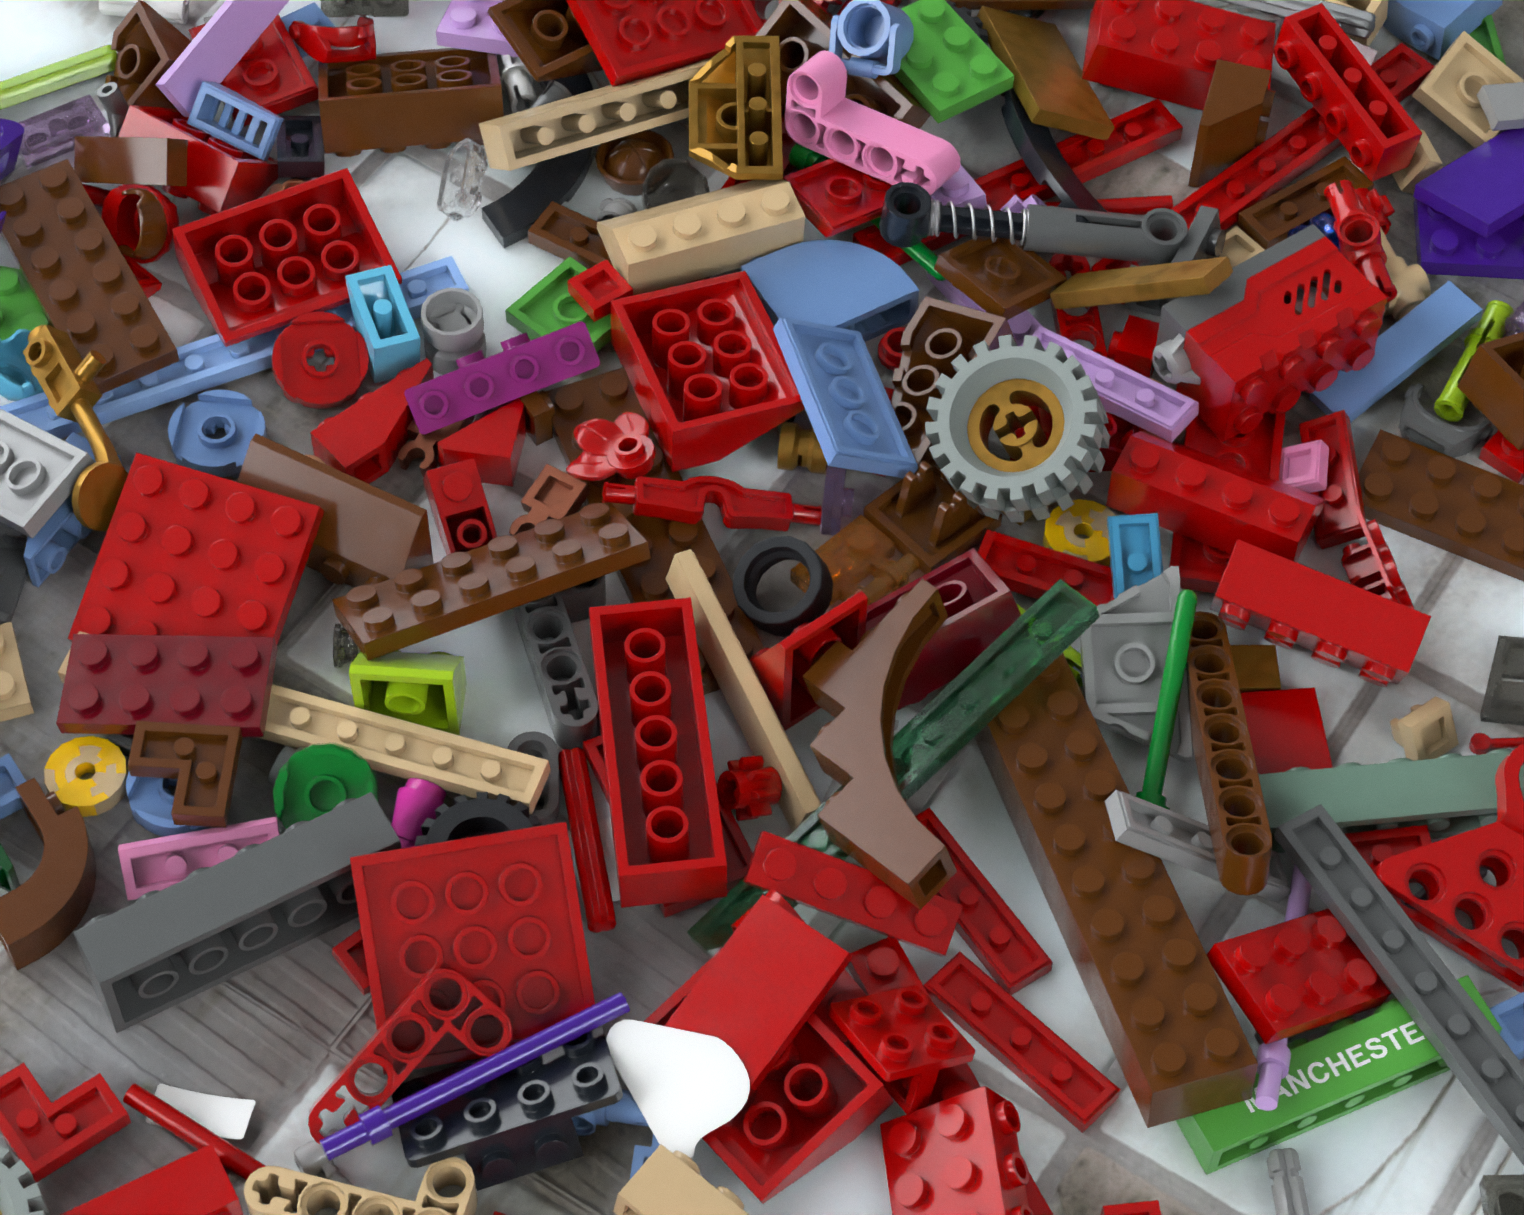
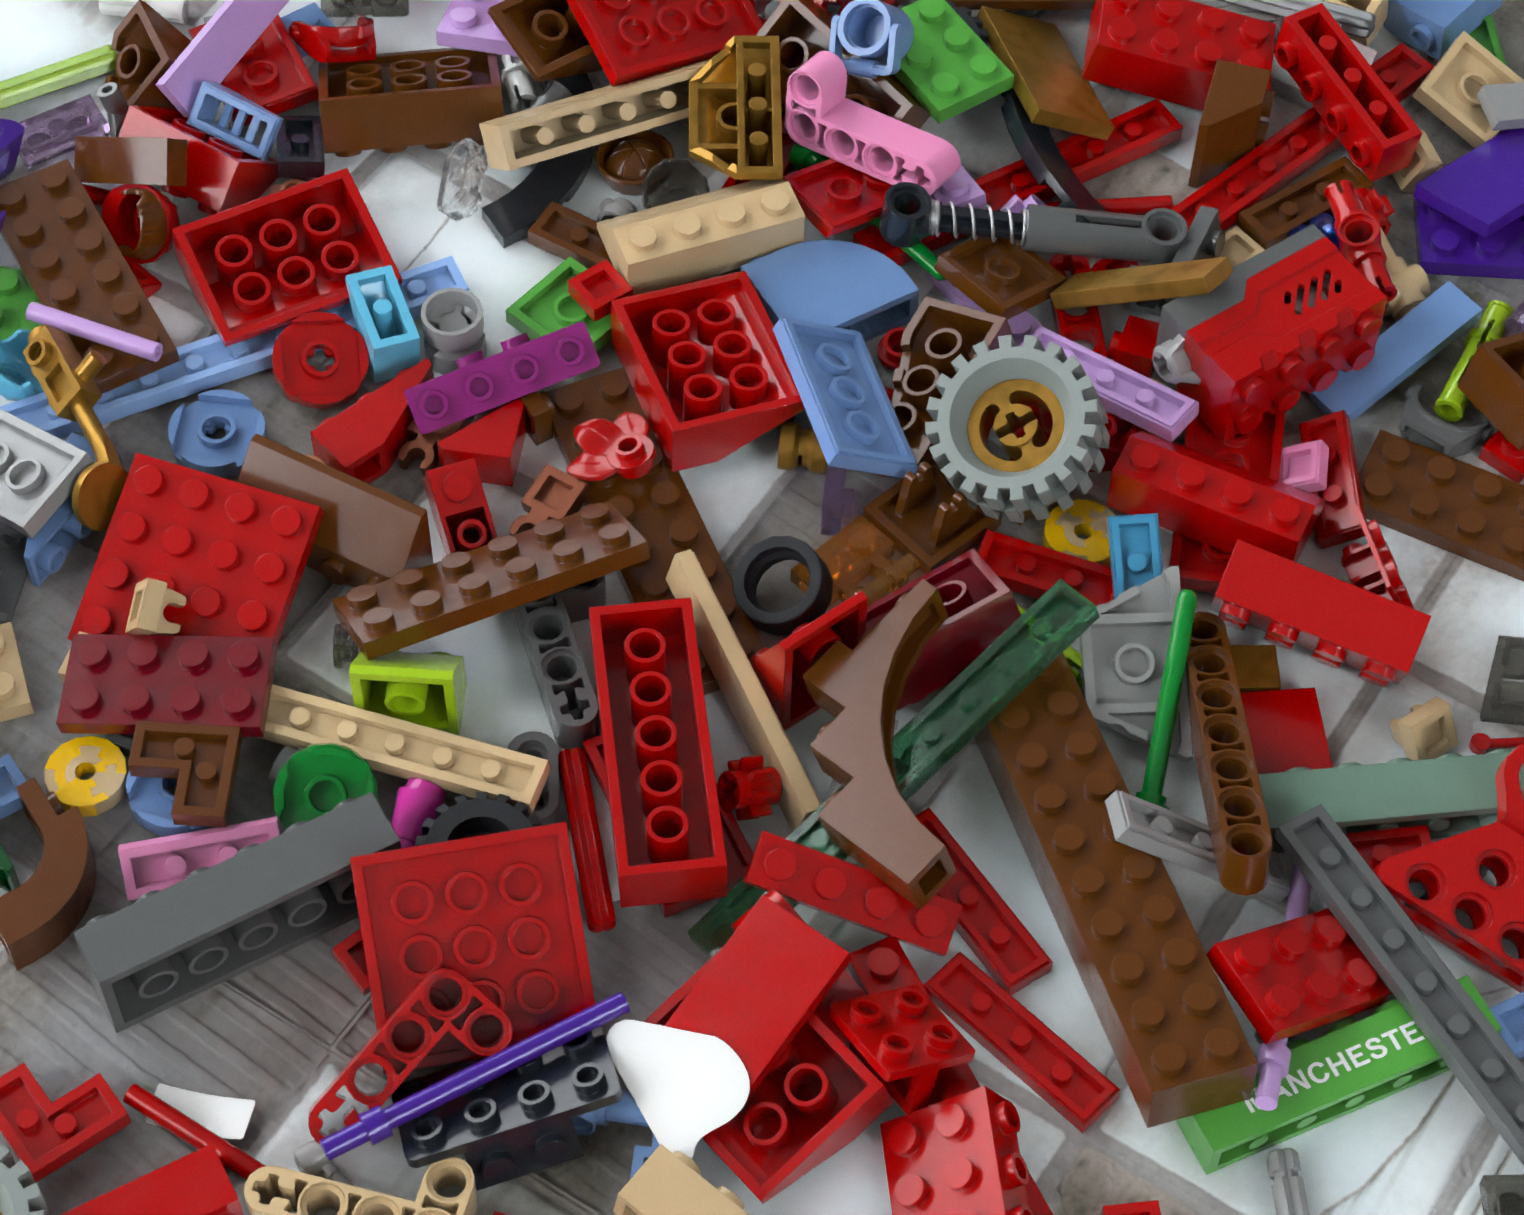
red piece [602,476,822,532] -> none
none -> lavender piece [26,302,163,362]
none -> tan tile [125,578,186,636]

